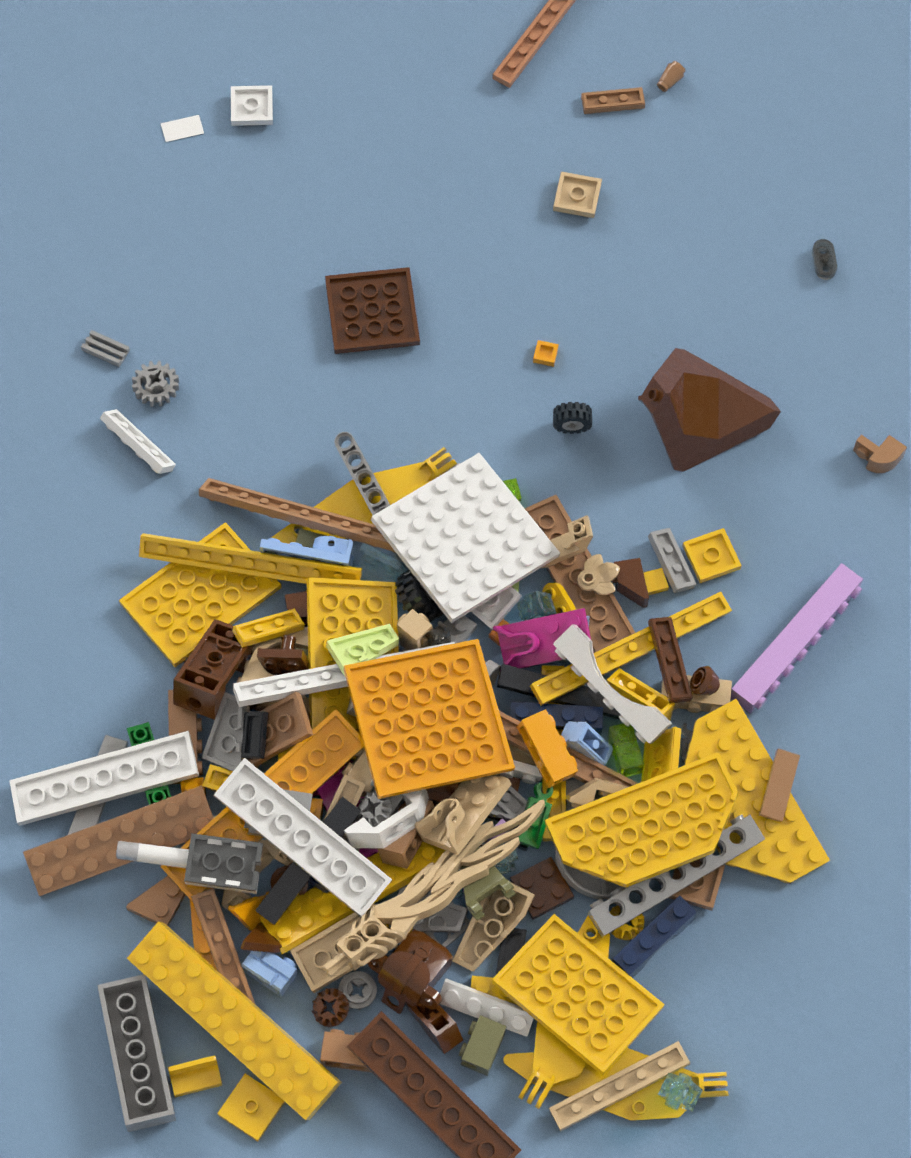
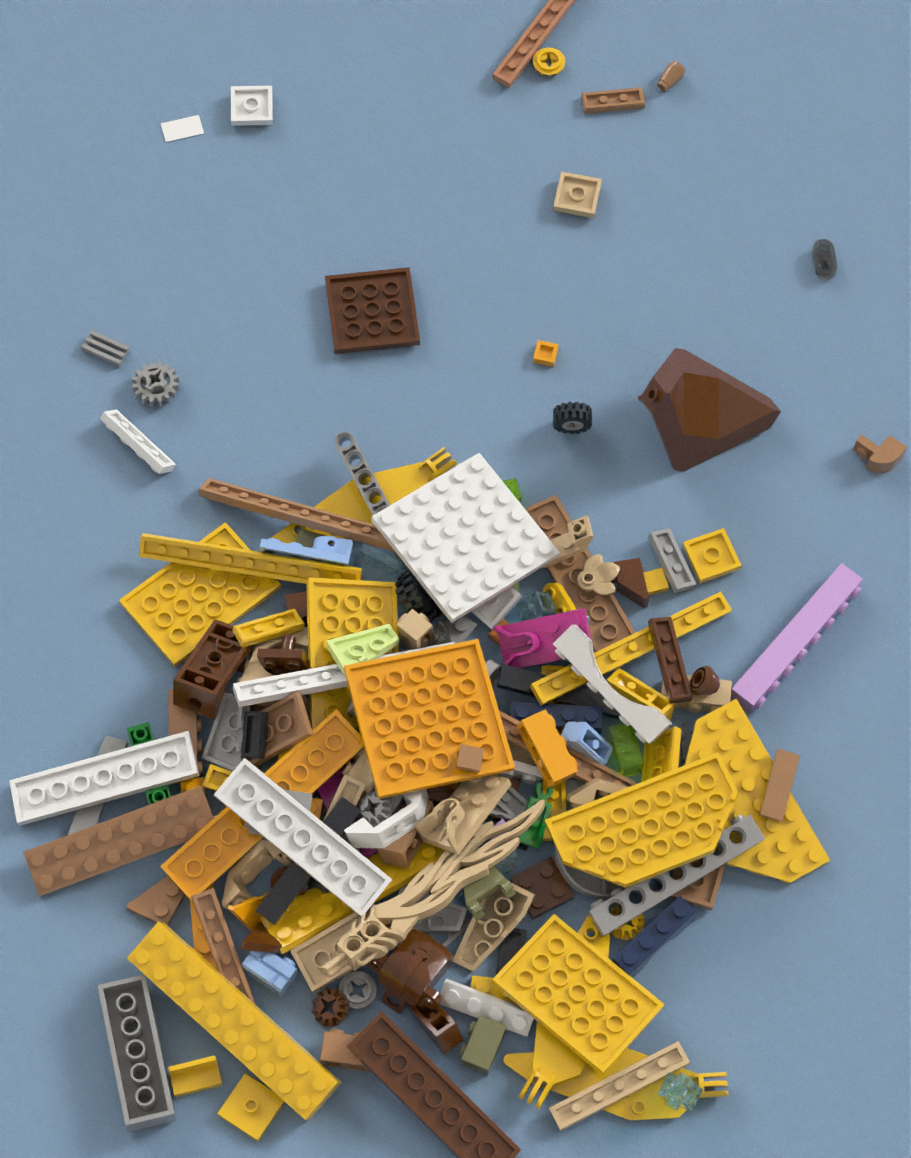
dark grey piece [116,833,263,894] -> none
none -> medium nougat tile [456,744,484,773]
none -> yellow gear [533,47,565,77]

